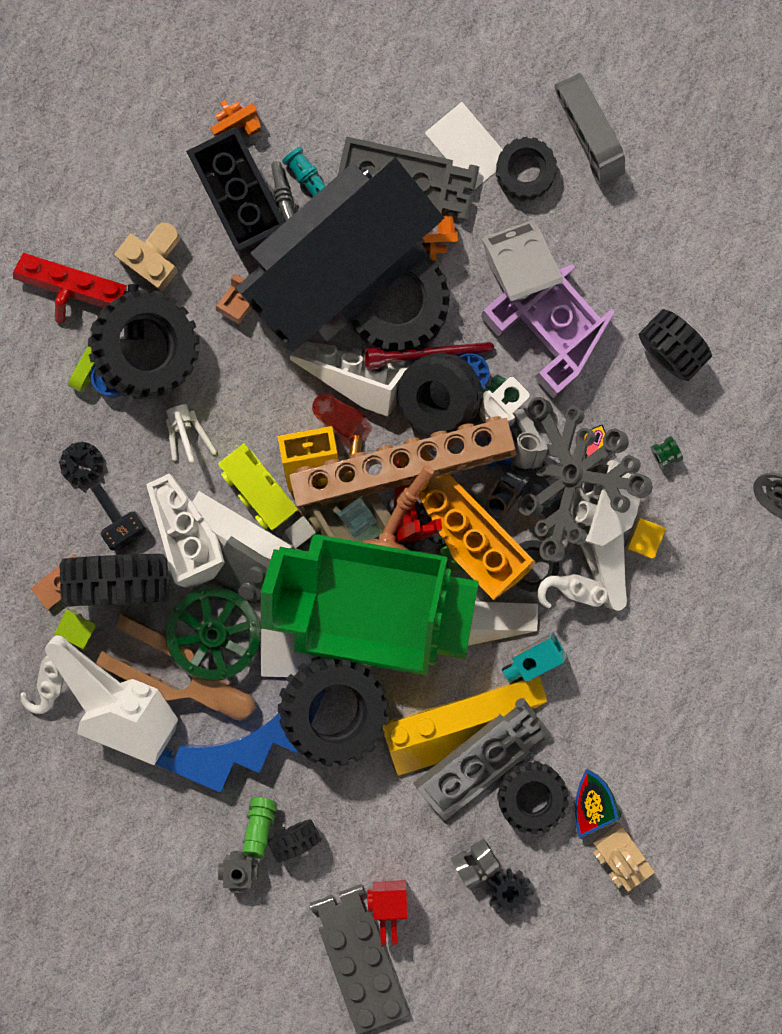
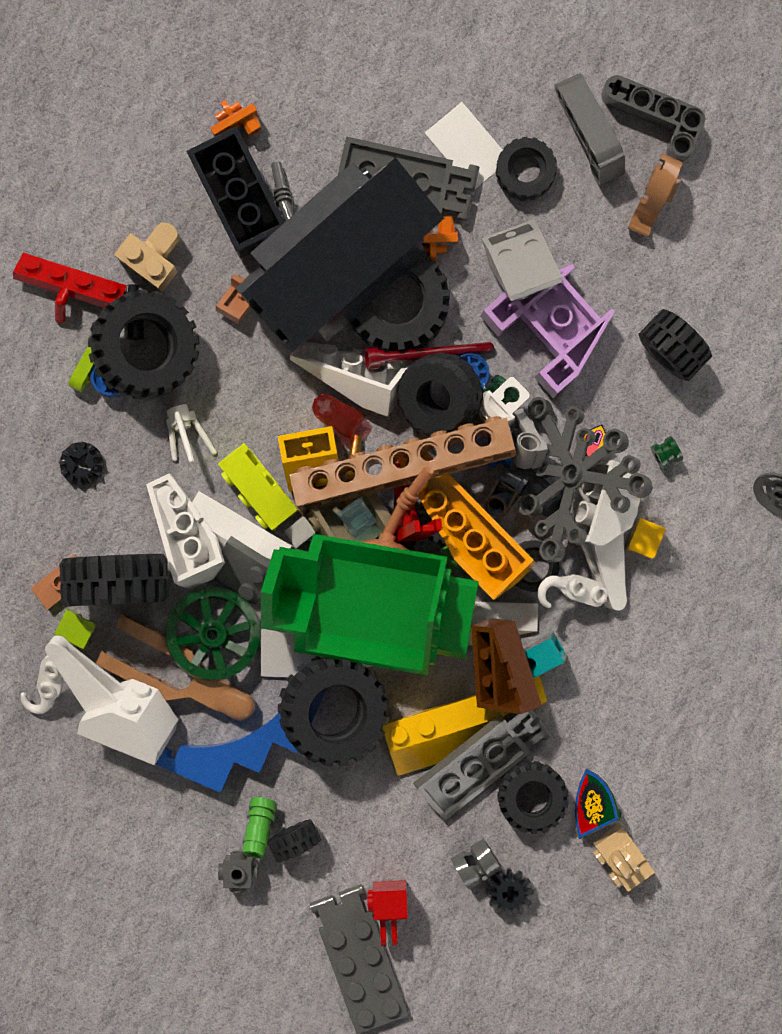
black piece [91,483,148,551] -> none
teal pin [282,147,325,197] -> none
none -> reddish brown wedge [471,618,542,714]
none -> dark grey beam [601,75,706,162]
none -> medium nougat piece [627,153,683,238]

